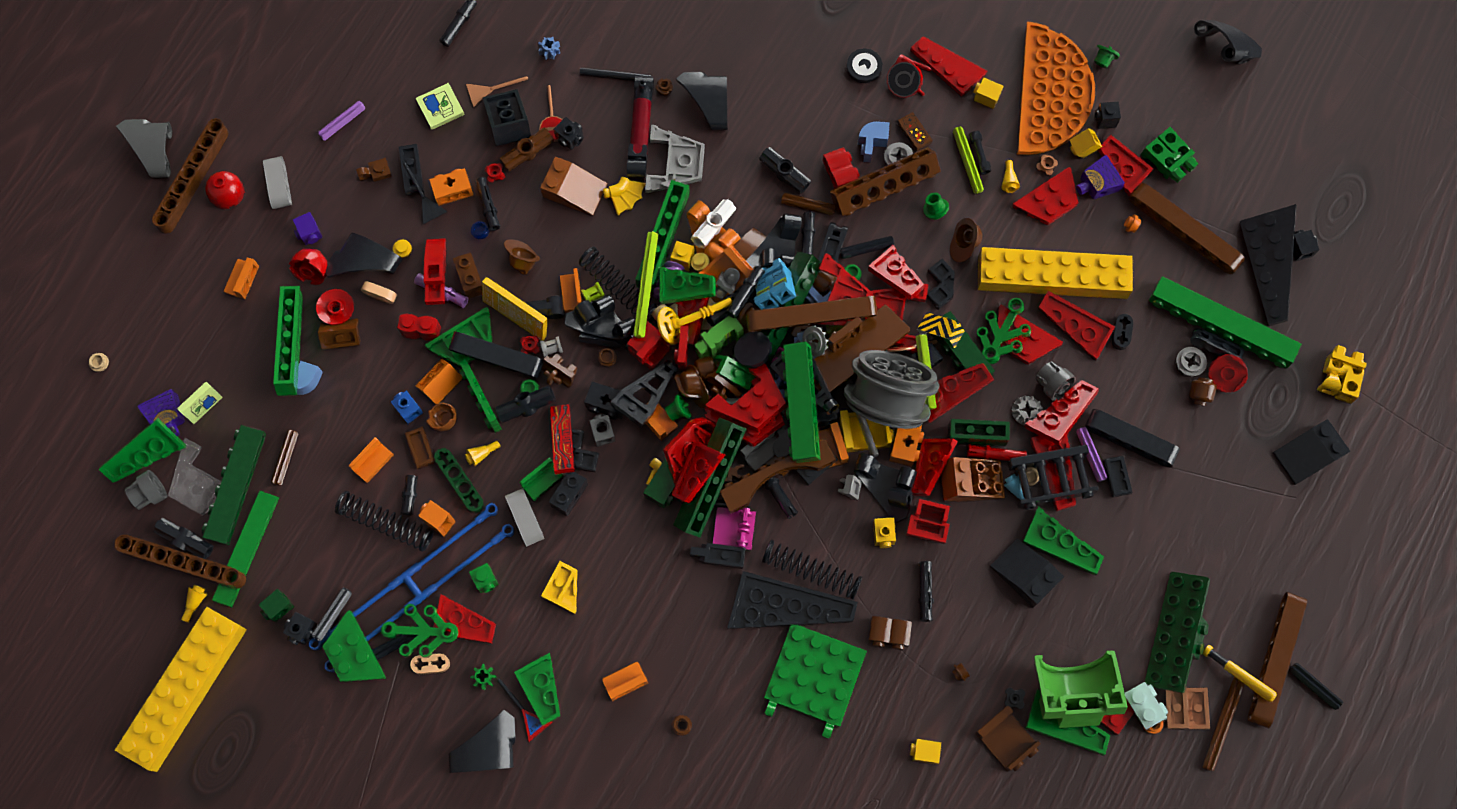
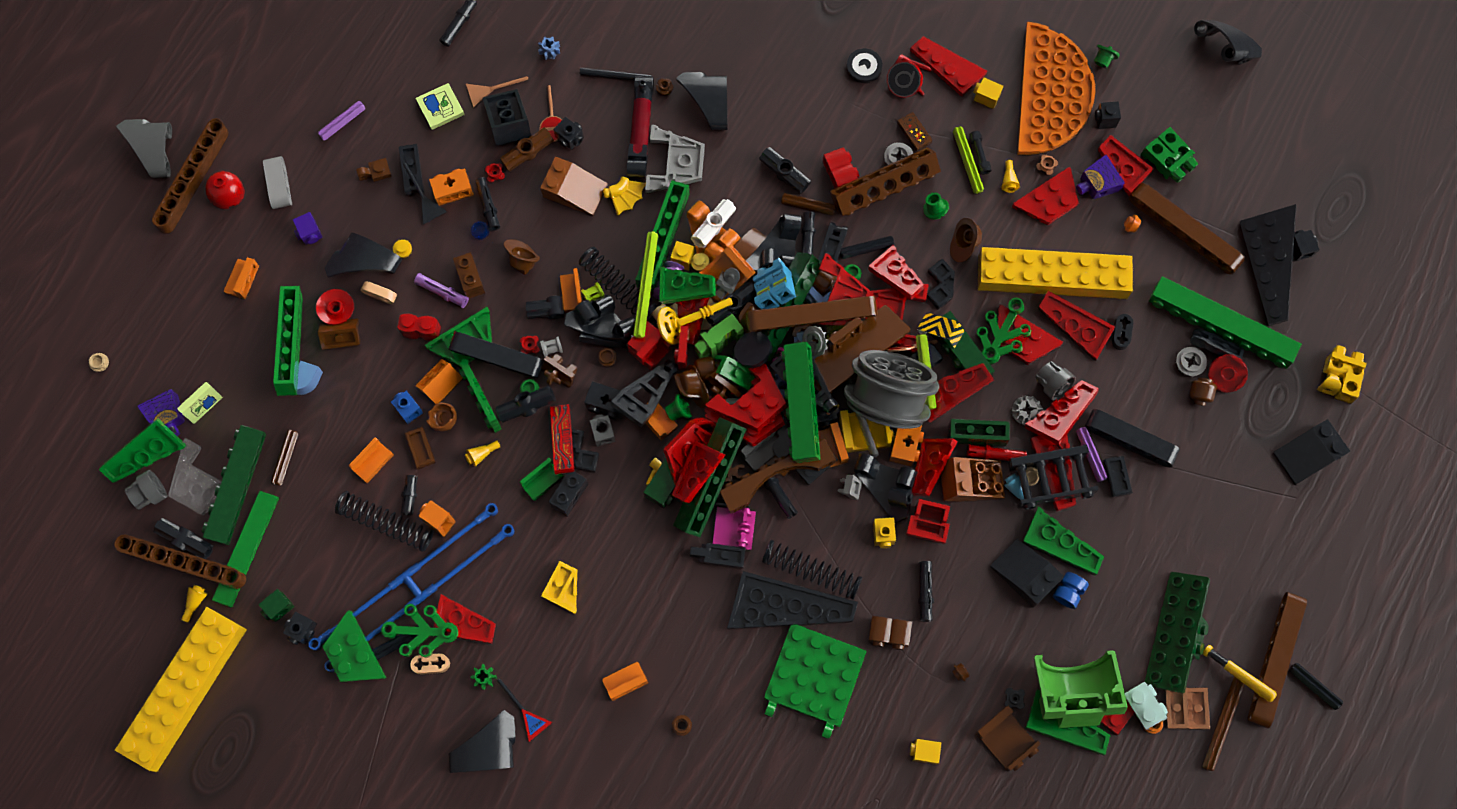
red cylinder [289,249,328,285] -> none
axle [311,588,352,642] -> none
red slope [424,238,446,305] -> none
dark green beam [434,448,484,513] -> none
green brick [469,563,499,593] -> none
yellow tile [482,277,547,341] -> none
light grey beam [505,488,545,547] -> none
green wing [514,653,561,726] -> none
black pin [726,265,765,318] -> none
medium blue brick [858,122,890,162] -> none
yellow brick [1070,128,1102,158] -> none
none -> blue wheel [1053,572,1089,609]

